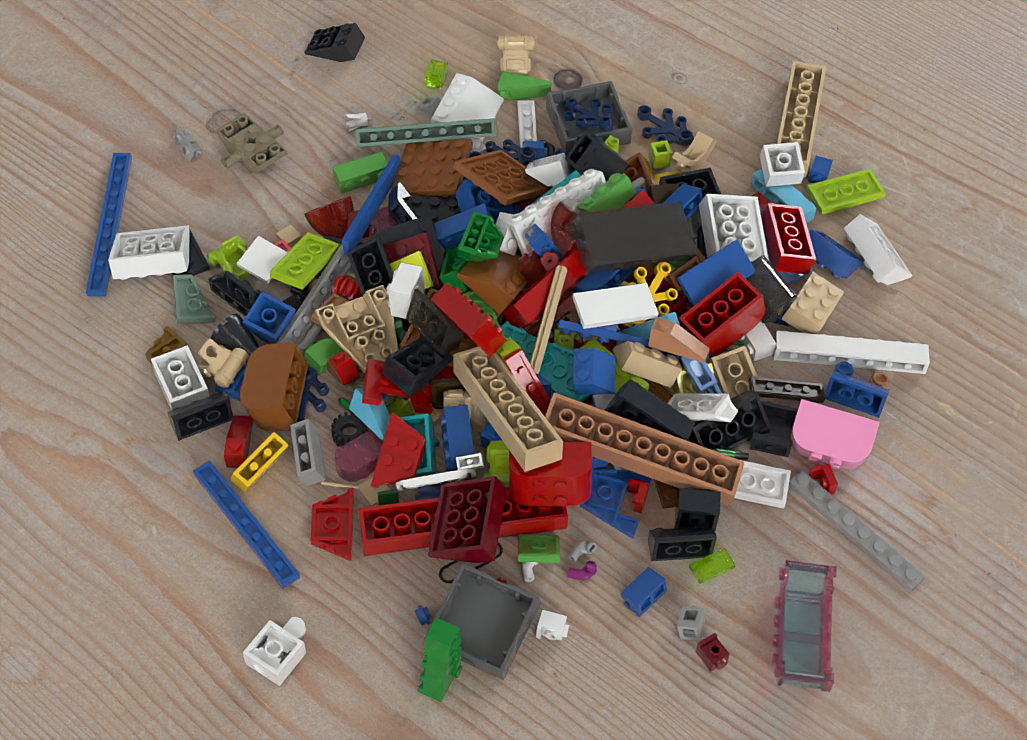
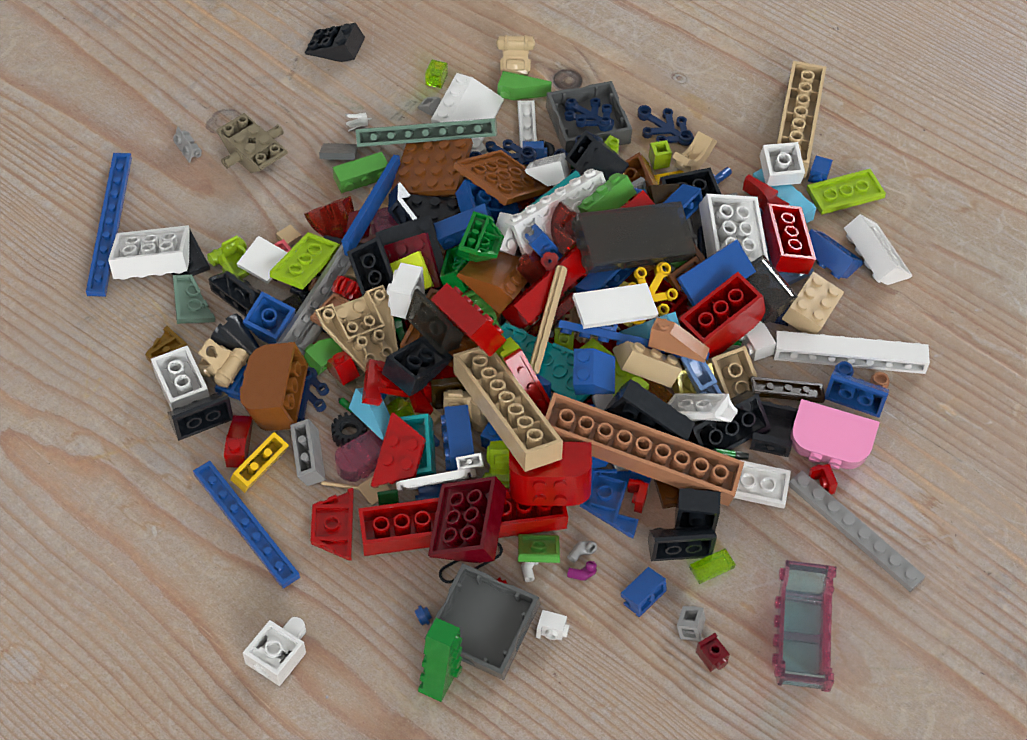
none -> dark grey tile [319,143,358,160]
none -> blue arm [713,167,732,184]
none -> red slope [742,174,789,210]

